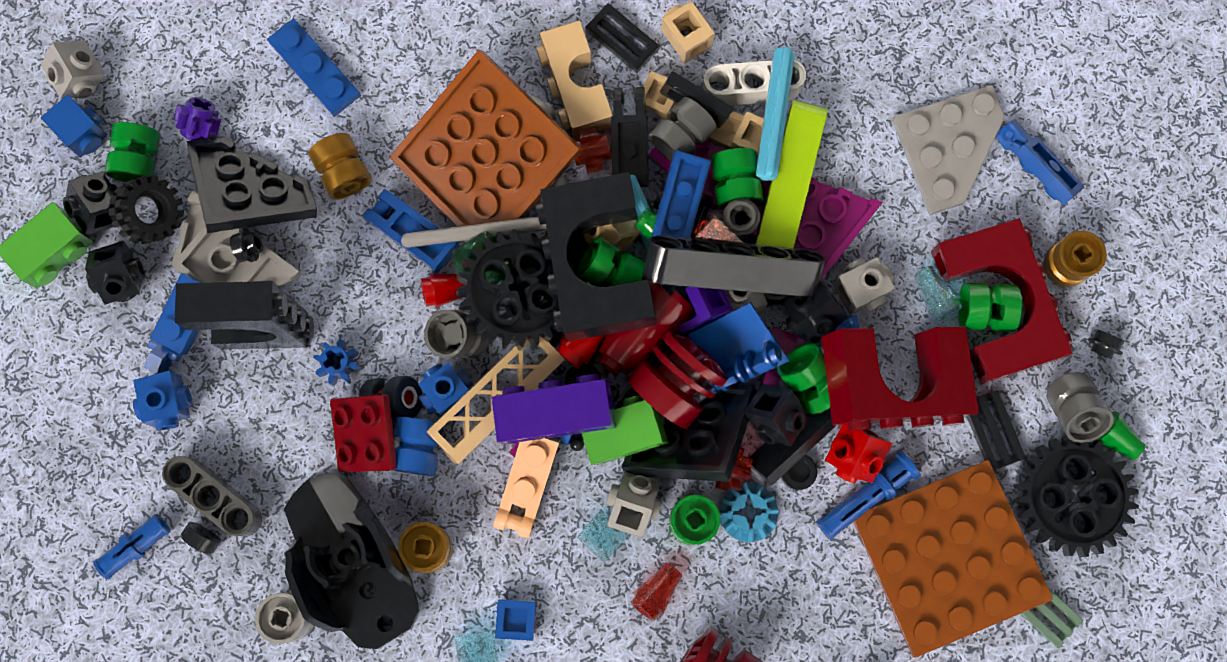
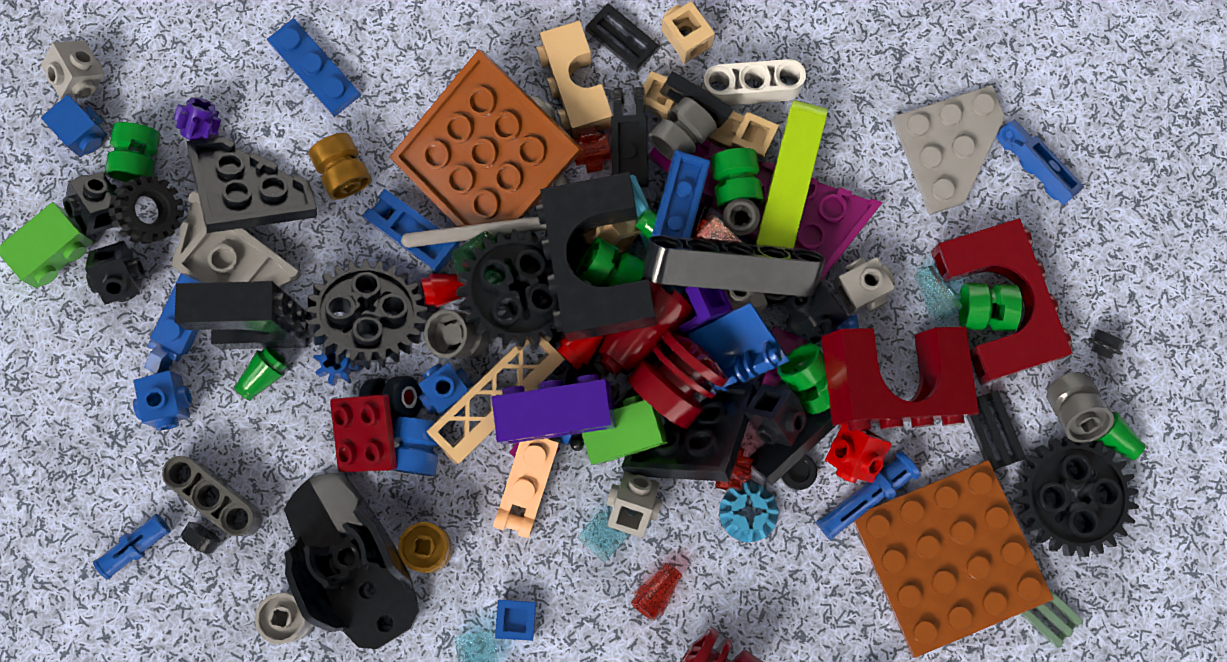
black plate [230,228,263,263] -> none
green wheel [669,495,720,546] -> none
medium azure axle [756,47,795,181] -> none
pearl gold wheel [1043,230,1107,287] -> none
none -> green cone [234,346,288,401]
none -> black gear [306,259,427,370]

